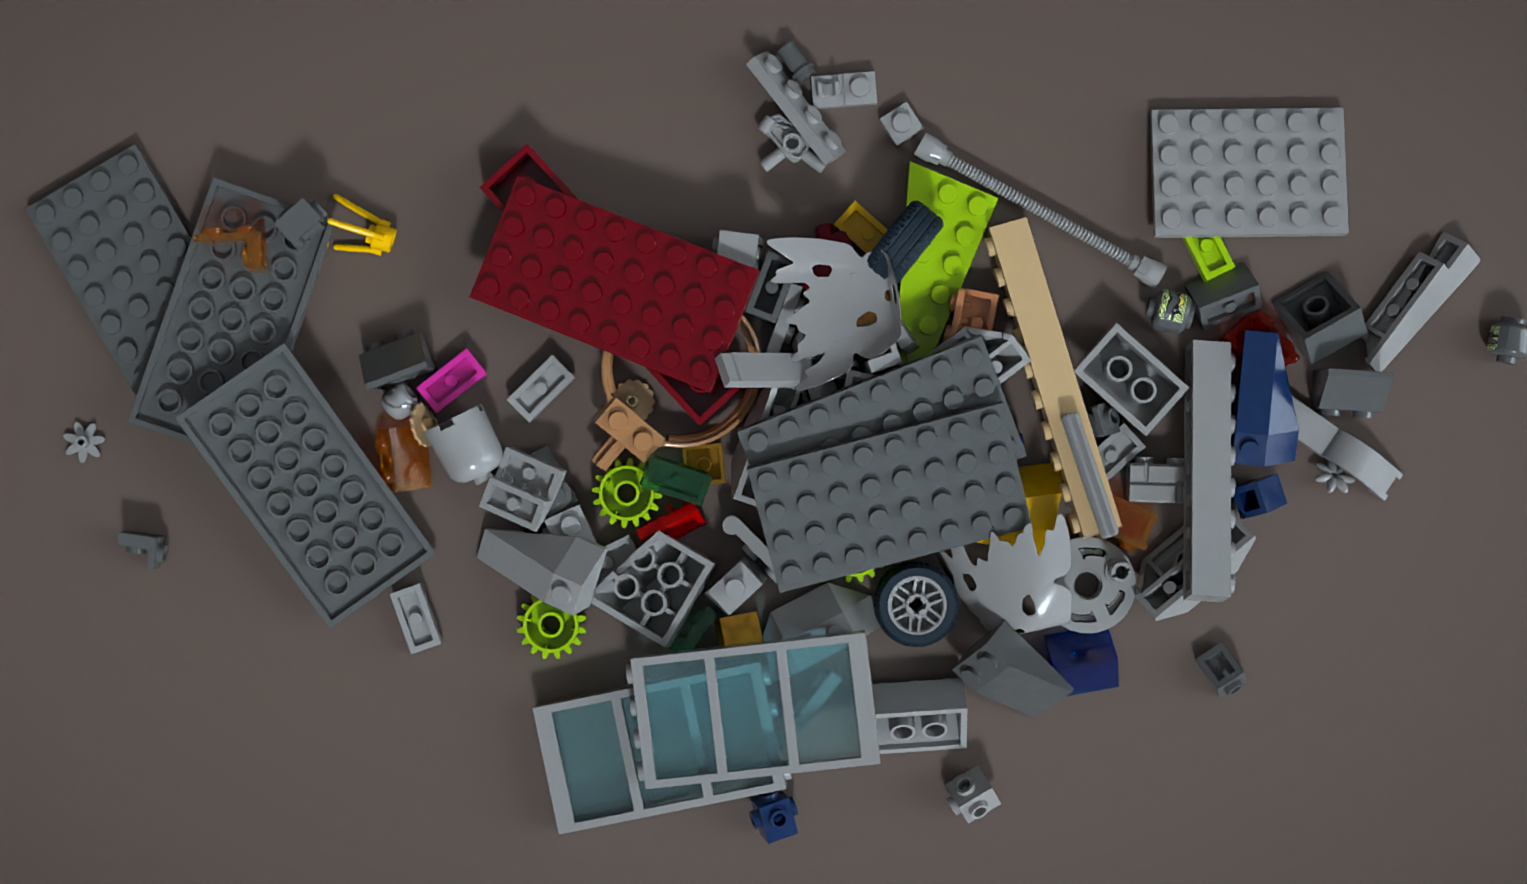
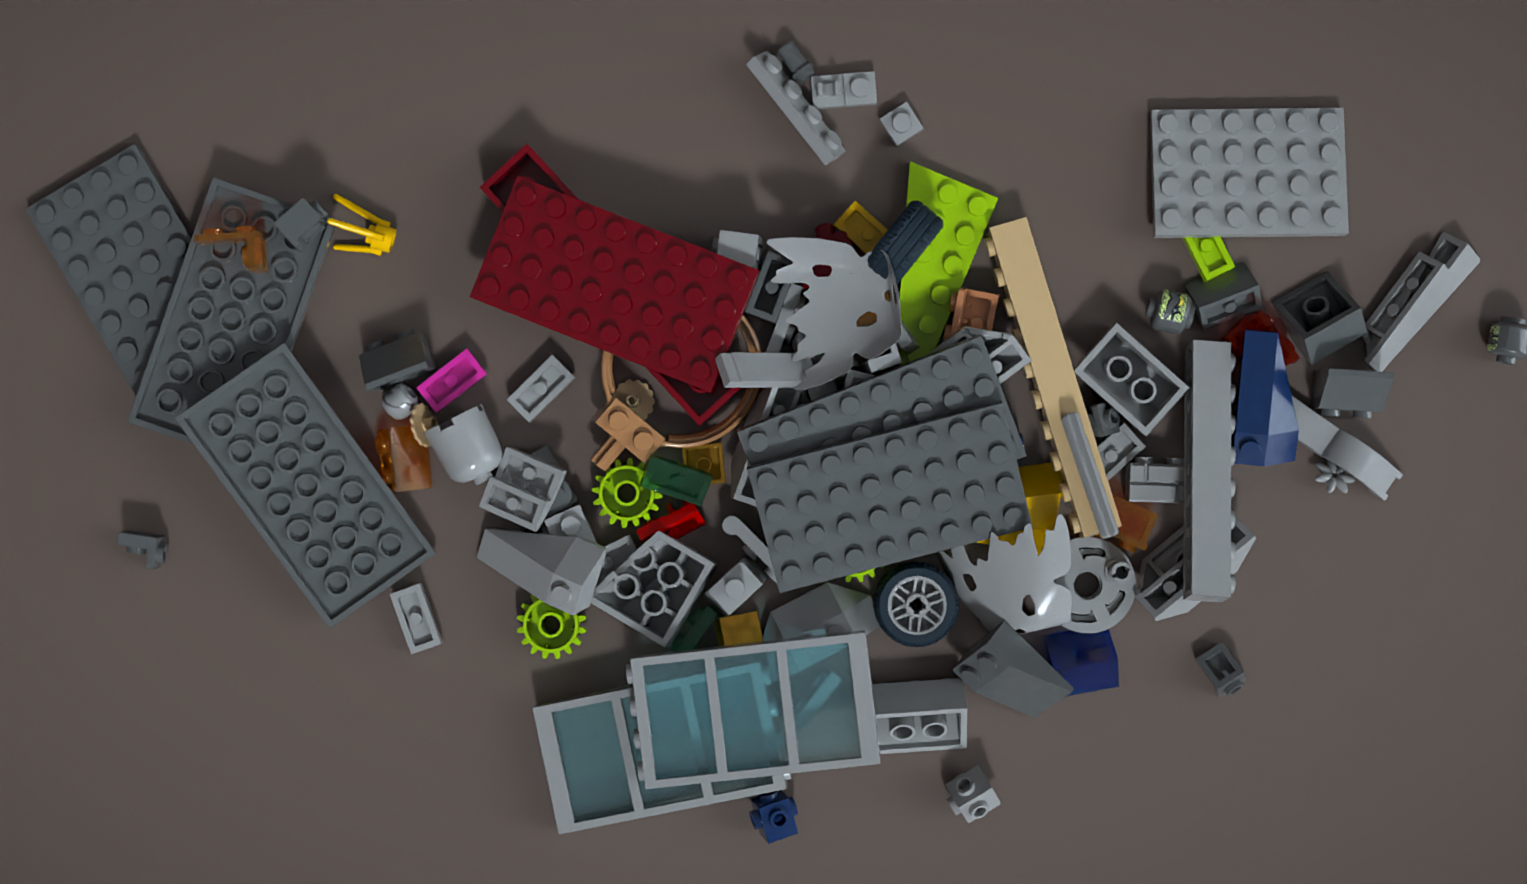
light grey plant [63,422,105,463] -> none
light grey piece [757,113,827,173] -> none
light grey hose [914,132,1167,289] -> none
dark blue brick [1233,473,1288,519] -> none

